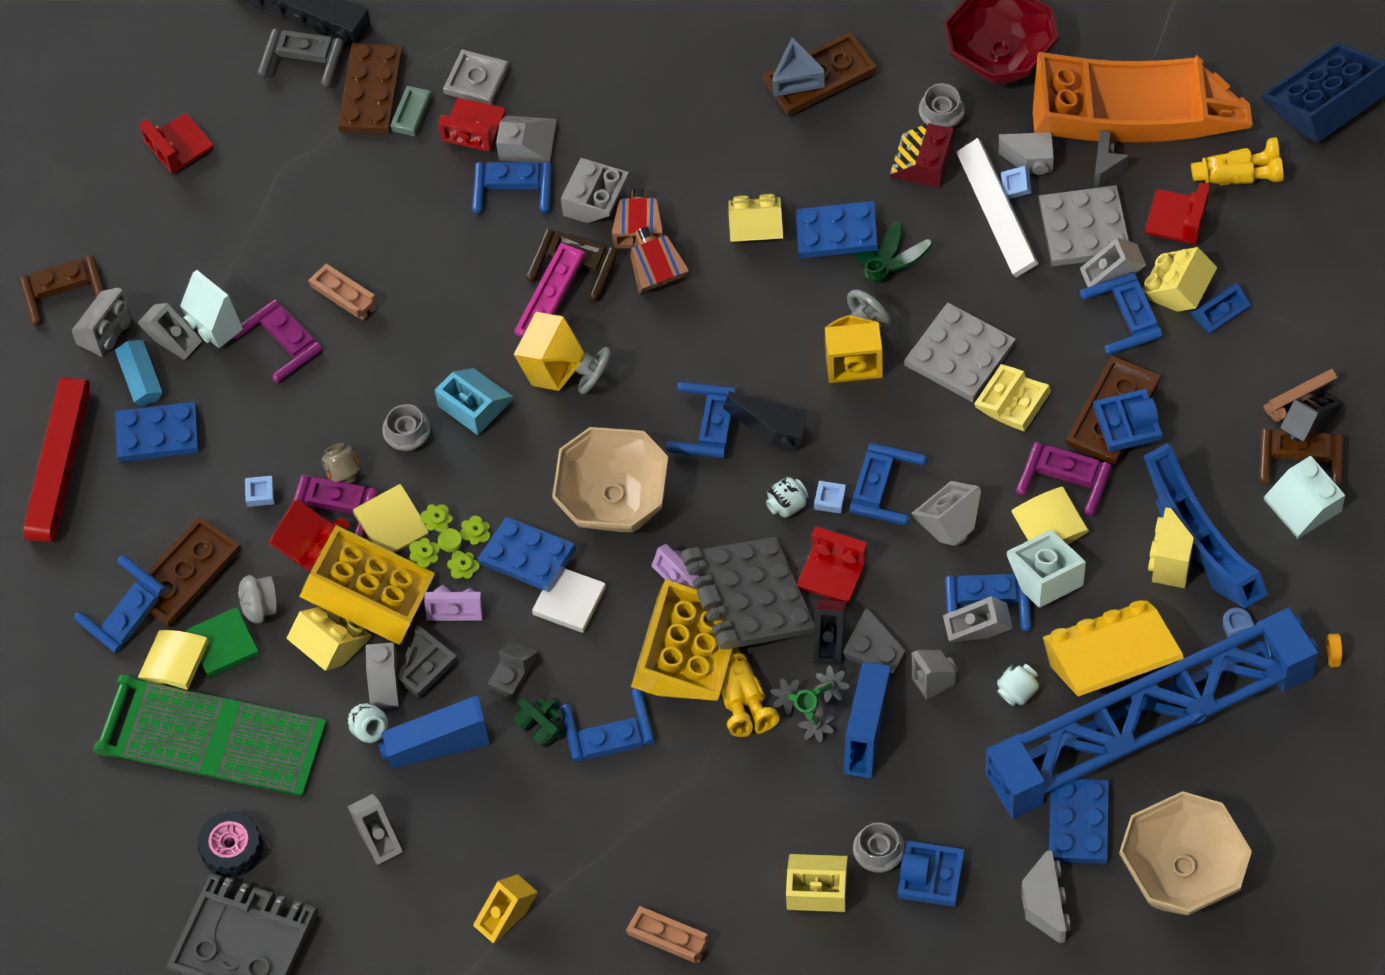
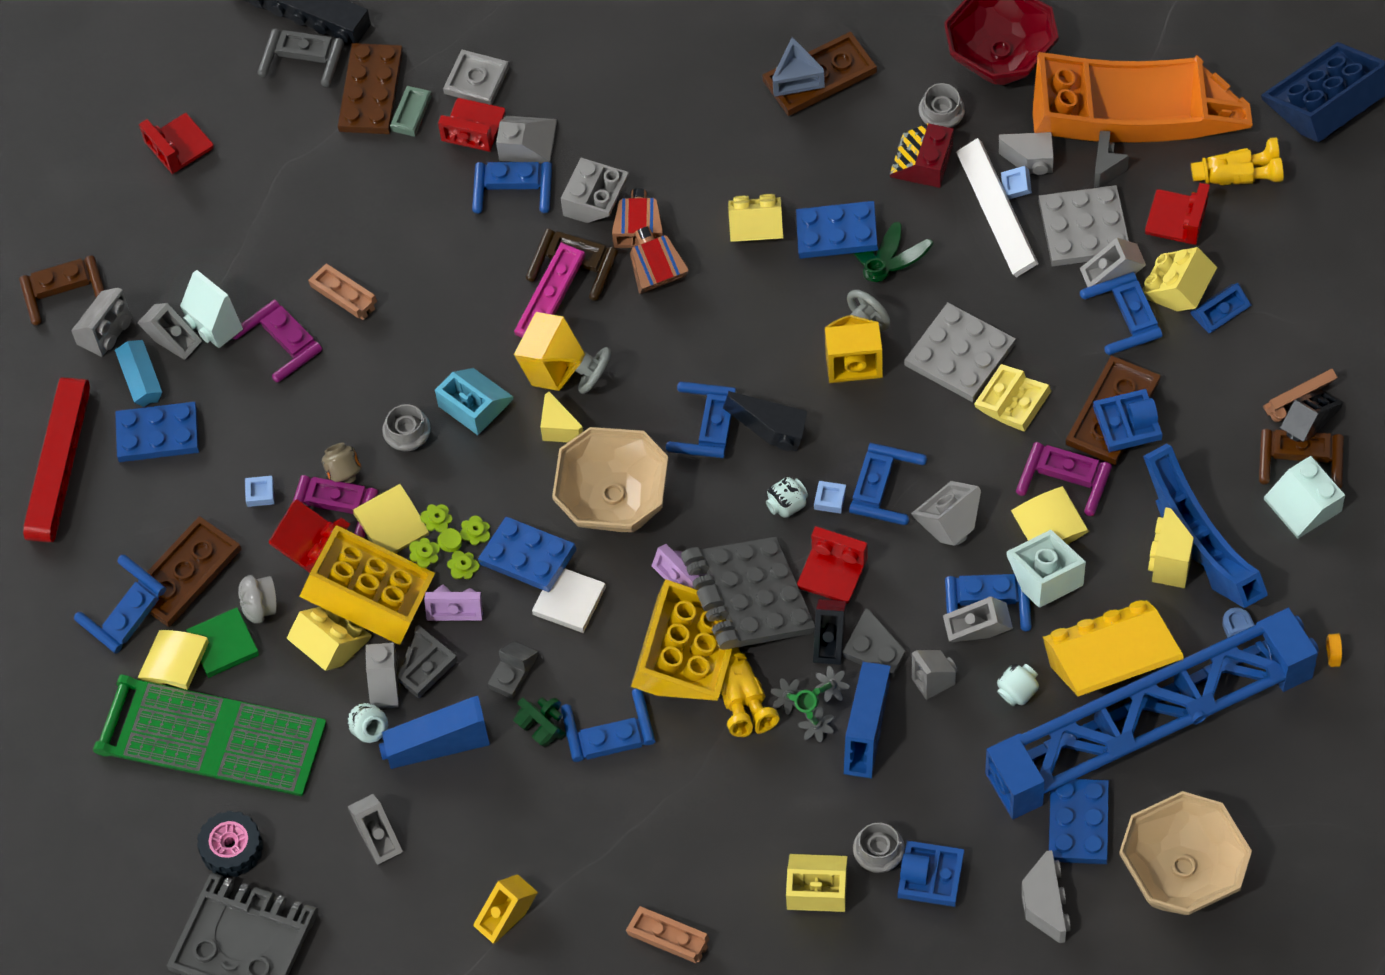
none -> light yellow slope [540,392,583,442]

